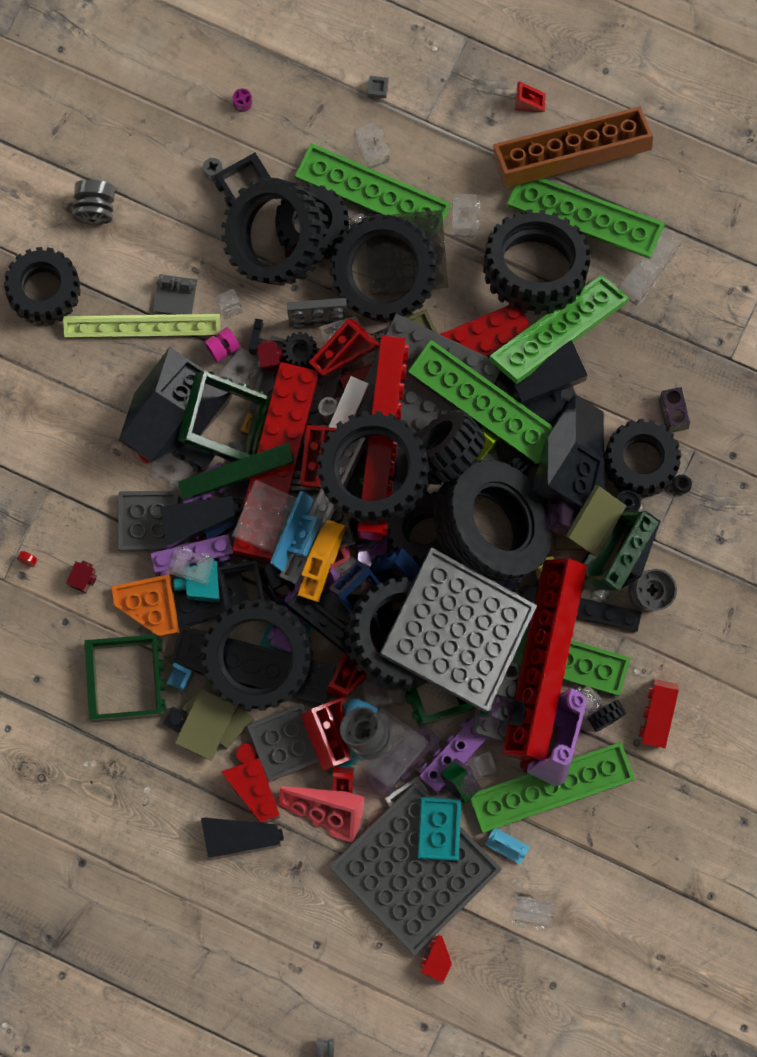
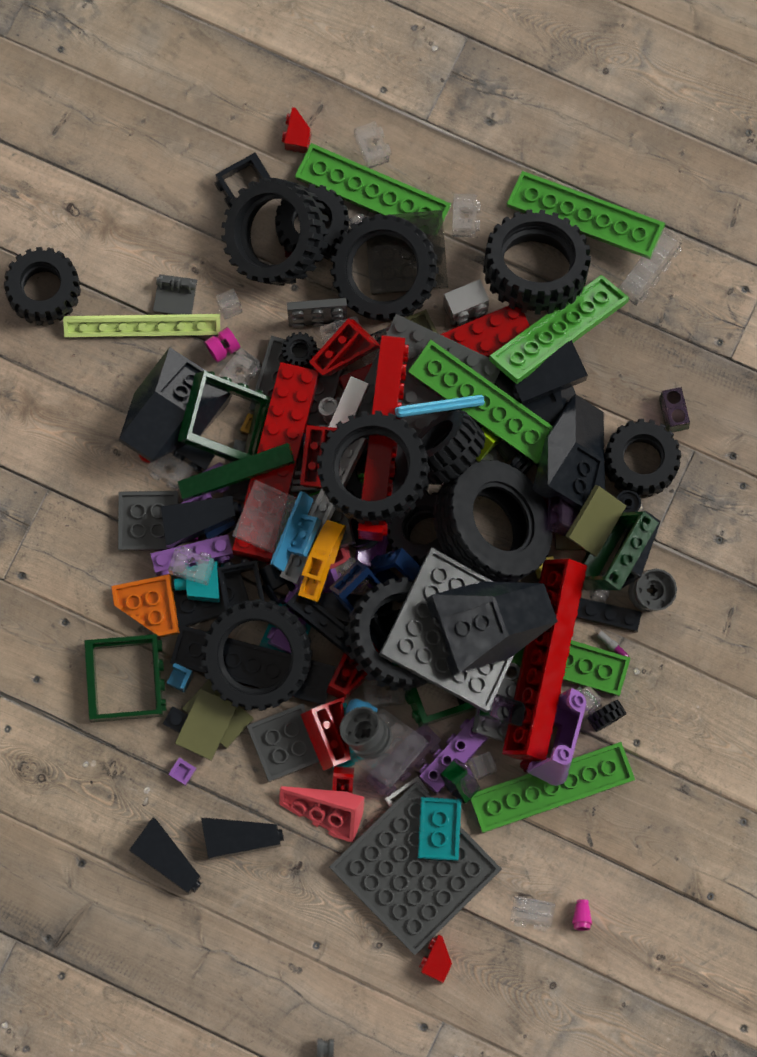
red tile [17,551,38,567] -> none
dark red brick [66,561,97,594] -> none
dark grey wheel [72,180,115,225] -> none
dark grey wheel [203,158,223,181] -> none
red wedge [221,758,280,823] -> none
magenta wheel [233,88,252,112] -> none
red tile [236,743,257,764] -> none
black plate [248,318,264,356] -> none
dark red brick [257,340,283,373] -> none
dark grey plate [367,76,389,98] -> none
medium azure hinge [485,828,530,865] -> none
dark orange brick [493,106,653,188] -> none
red slope [515,82,546,112] -> none
red wedge [638,679,679,749] -> none
black plate [672,475,692,494] -> none
none -> black slope [129,817,202,895]
none -> medium lavender plate [168,757,196,786]
none -> red slope [282,107,311,153]
none -> medium azure axle [395,395,485,418]
none -> black wedge [426,581,558,677]
none -> light grey brick [443,279,489,326]
none -> dark pink cone [572,899,592,931]
none -> light grey piece [597,630,629,657]

